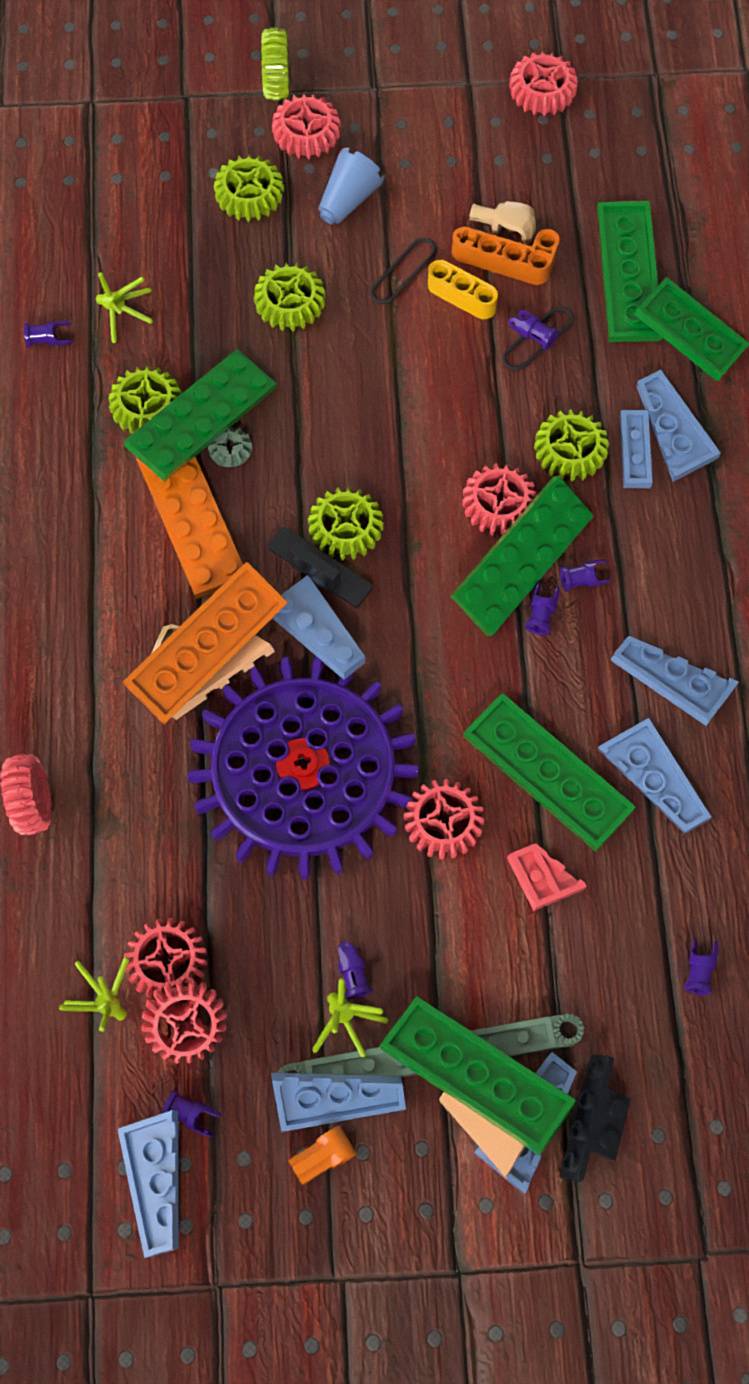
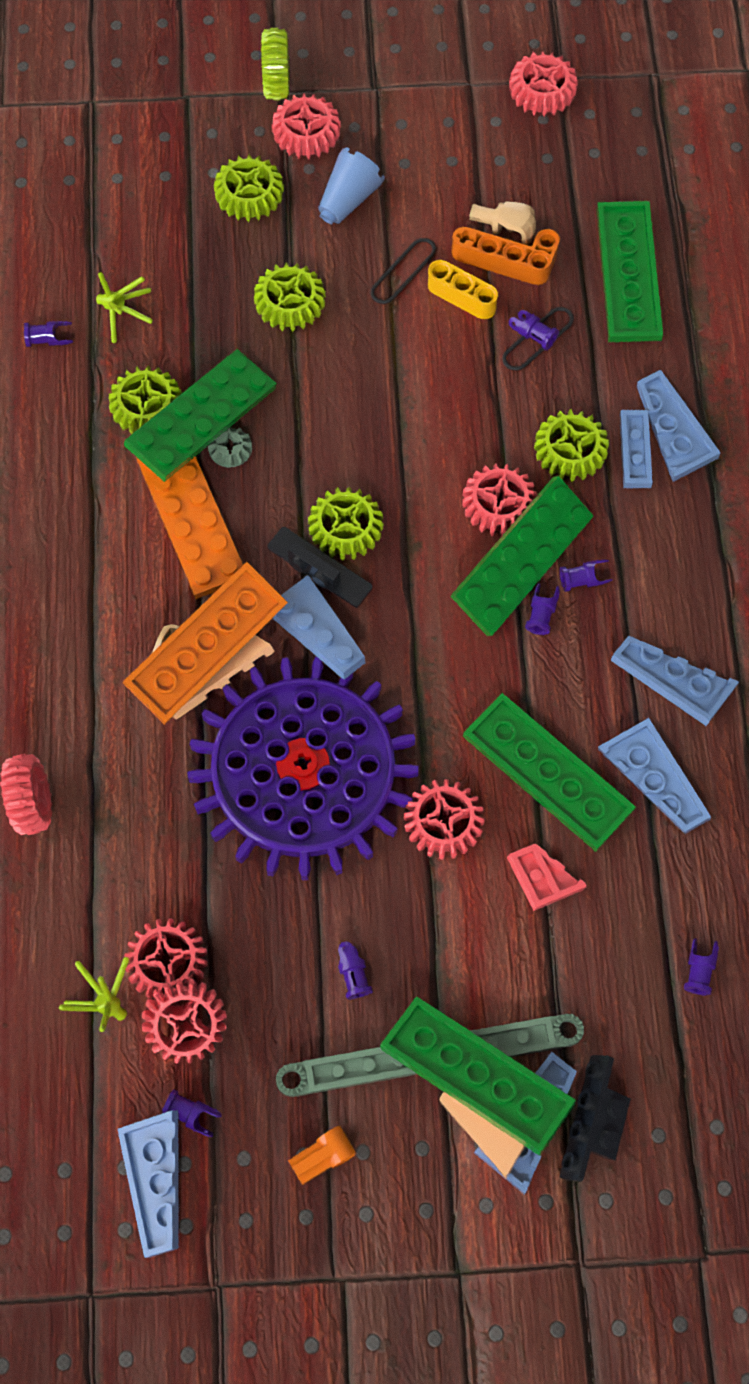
medium blue wing [271,1073,406,1132] -> none
lime plant [312,978,389,1058] -> none
green plate [634,277,749,382] -> none

